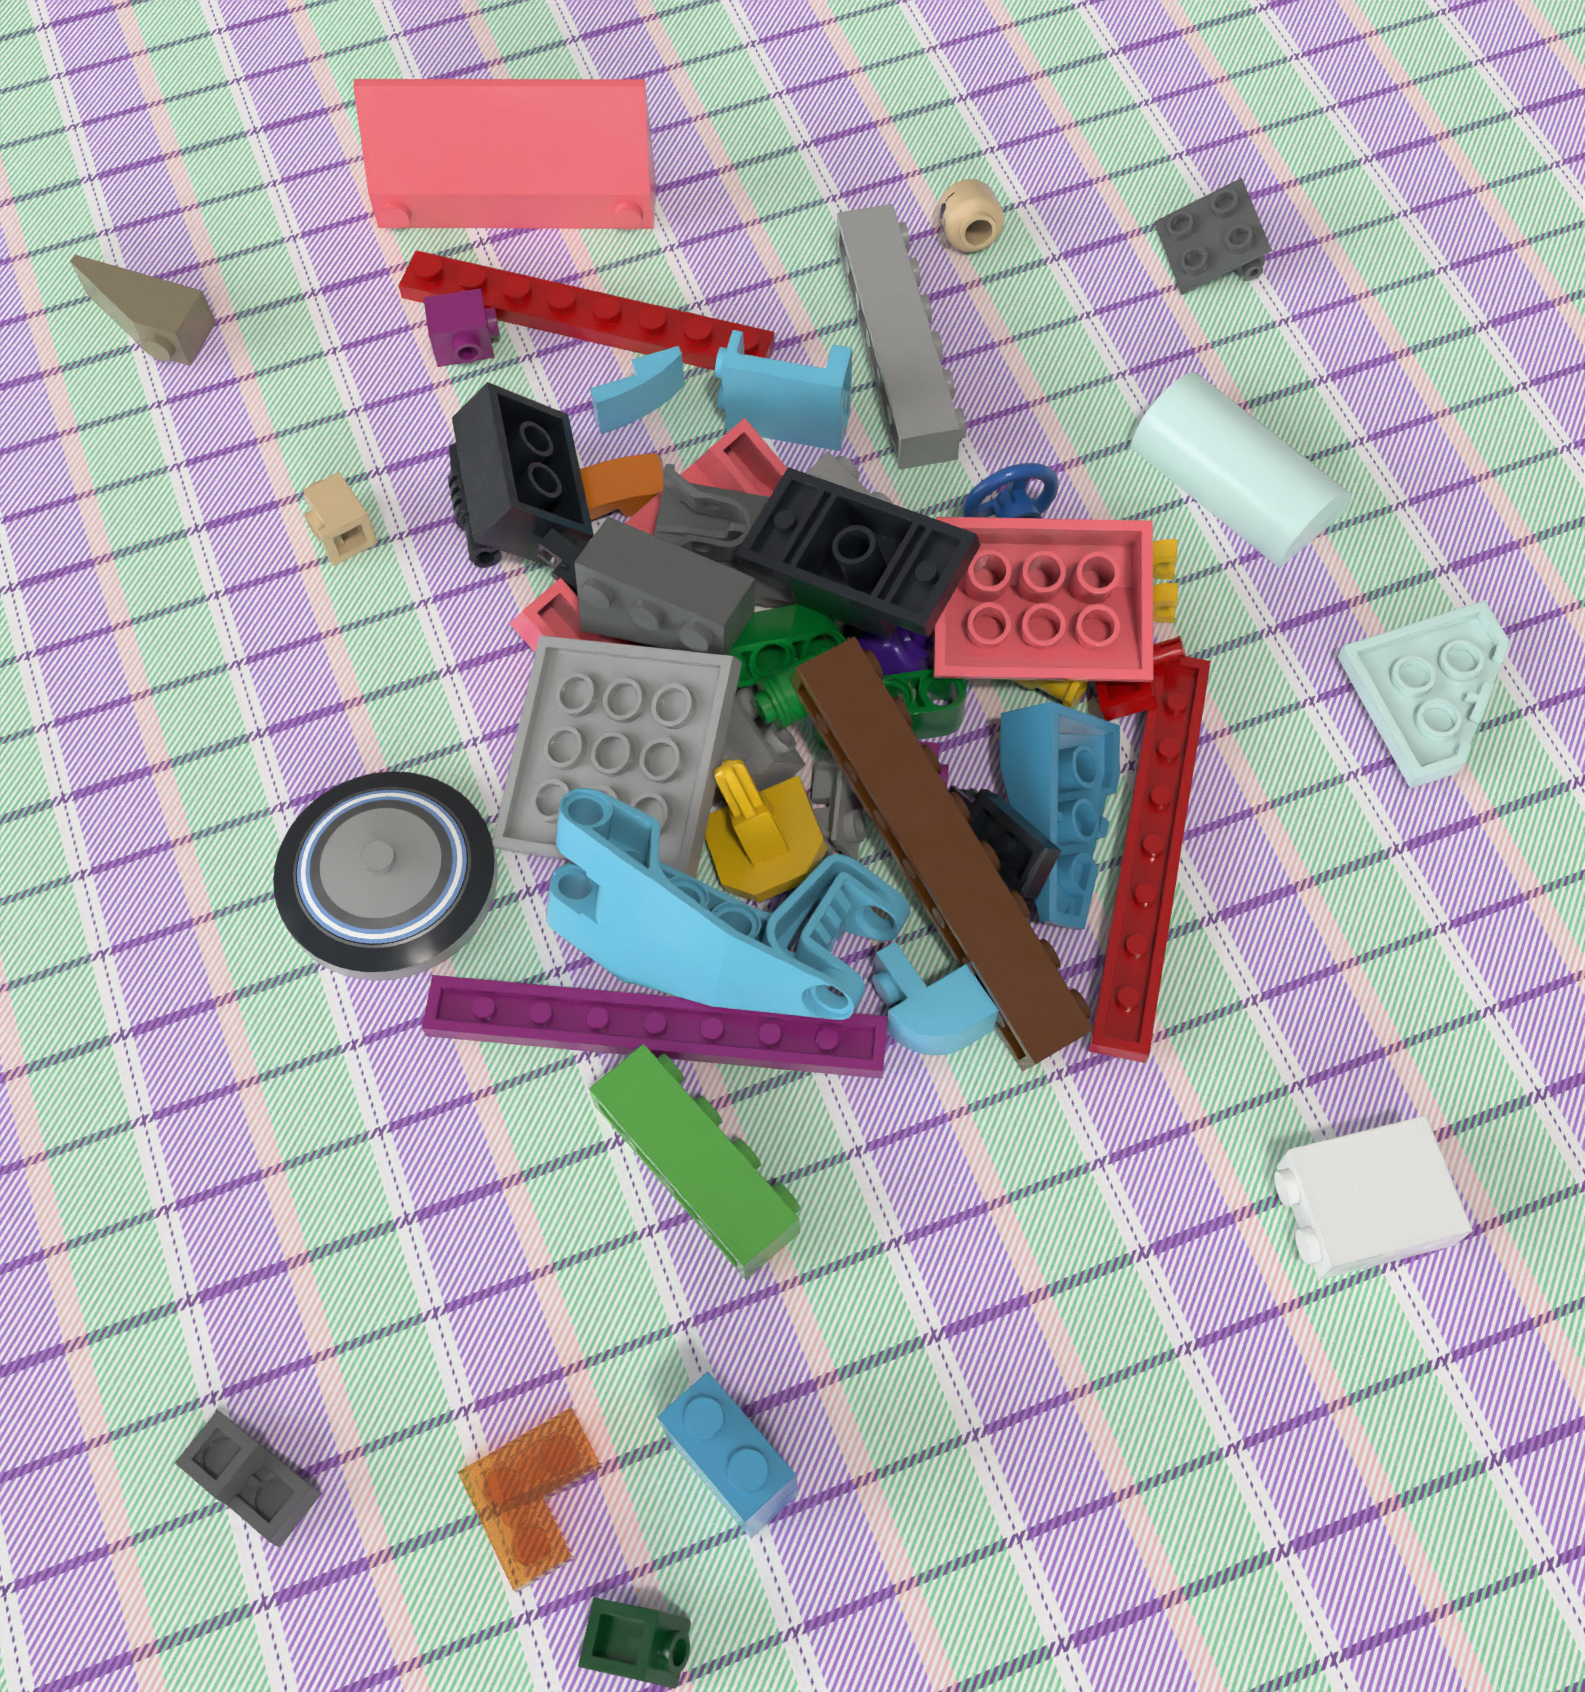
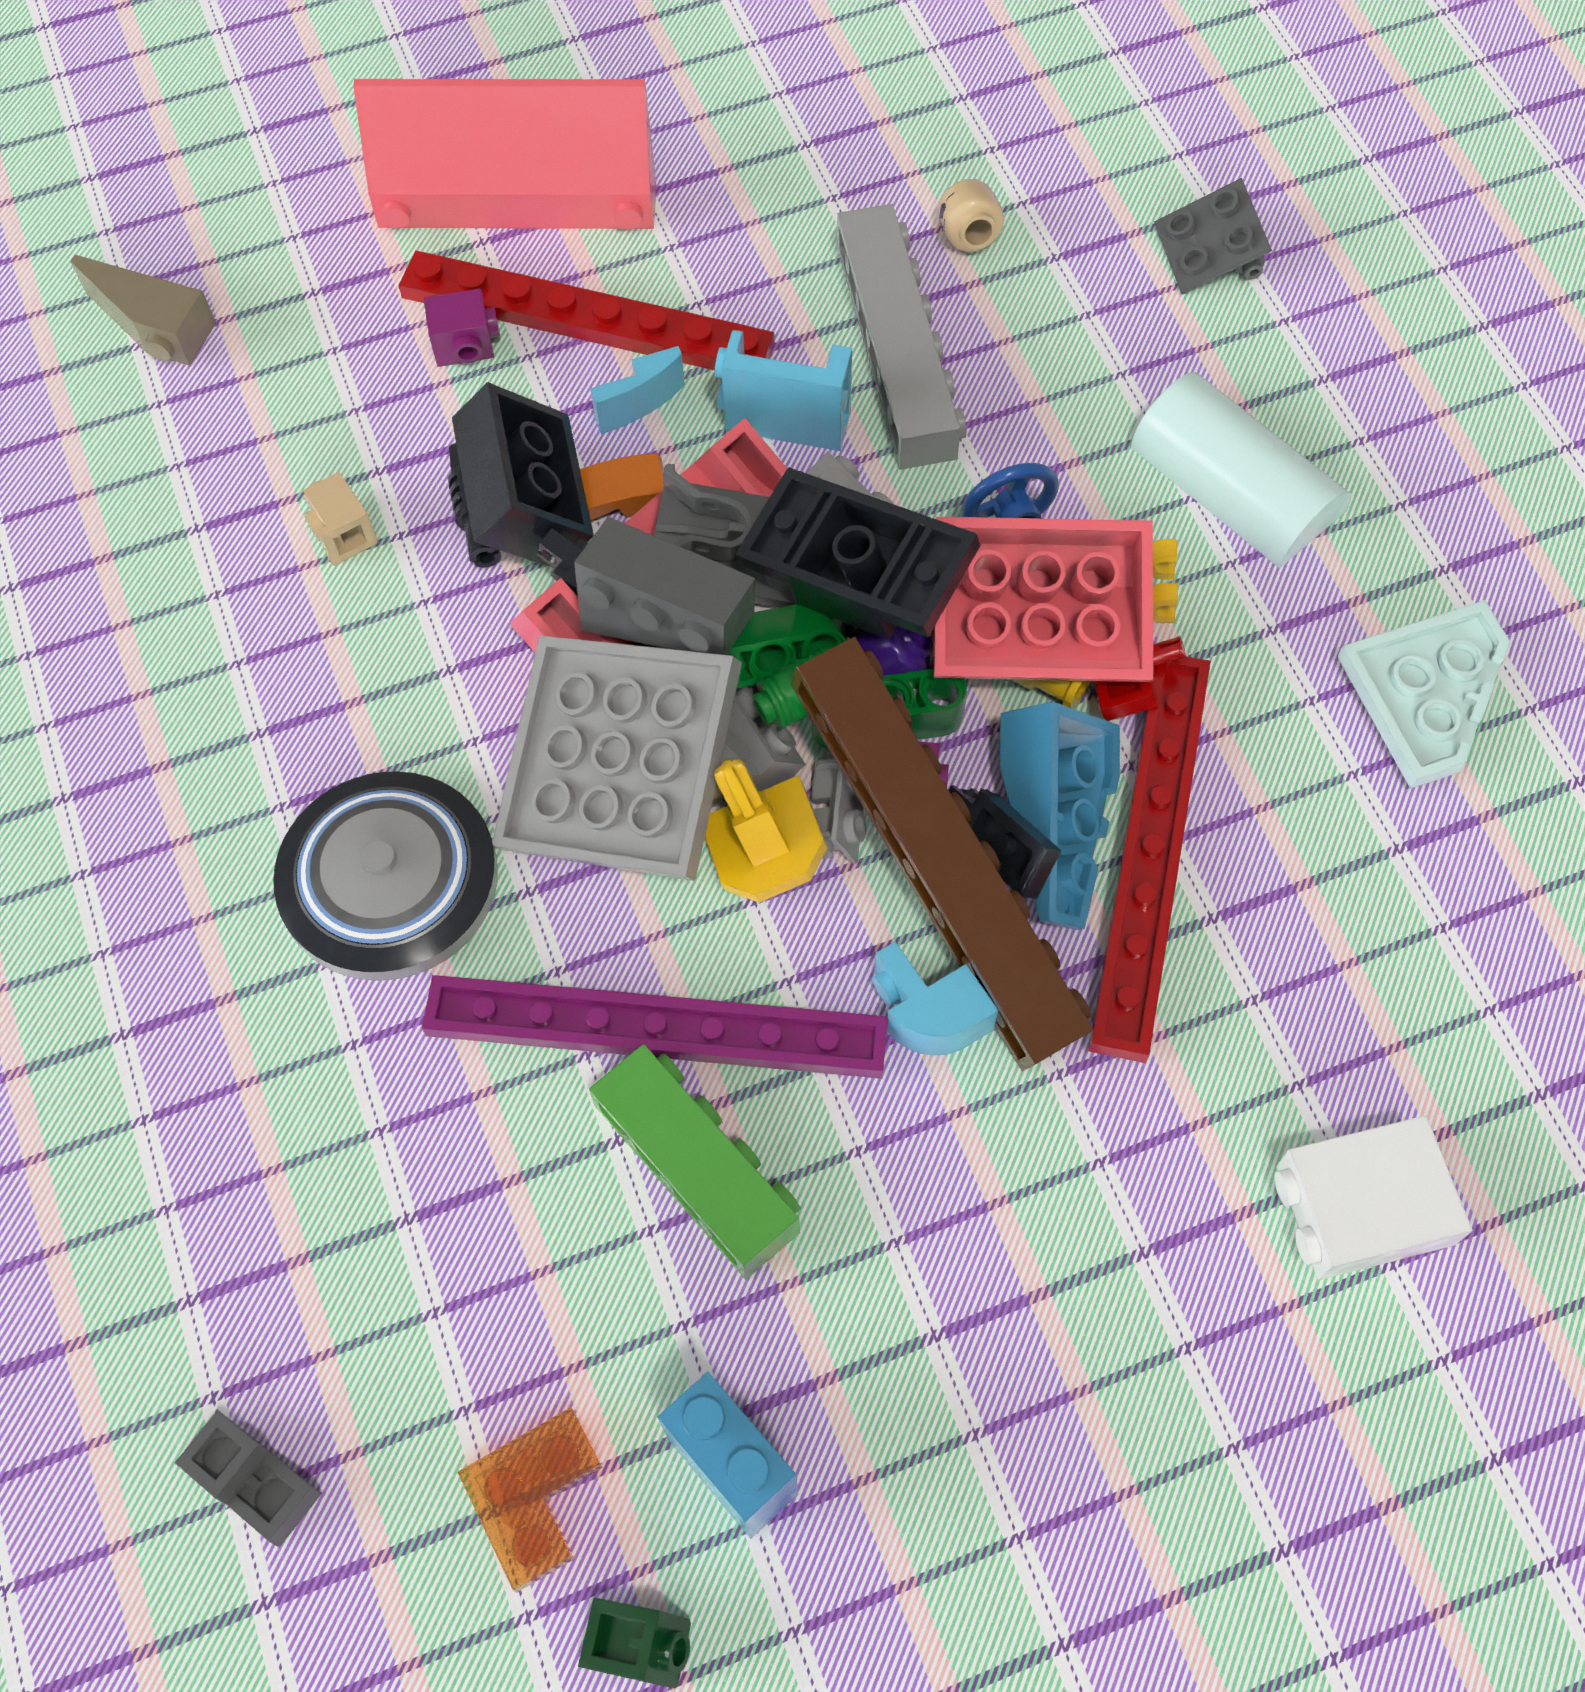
medium azure piece [546,788,910,1020] -> none

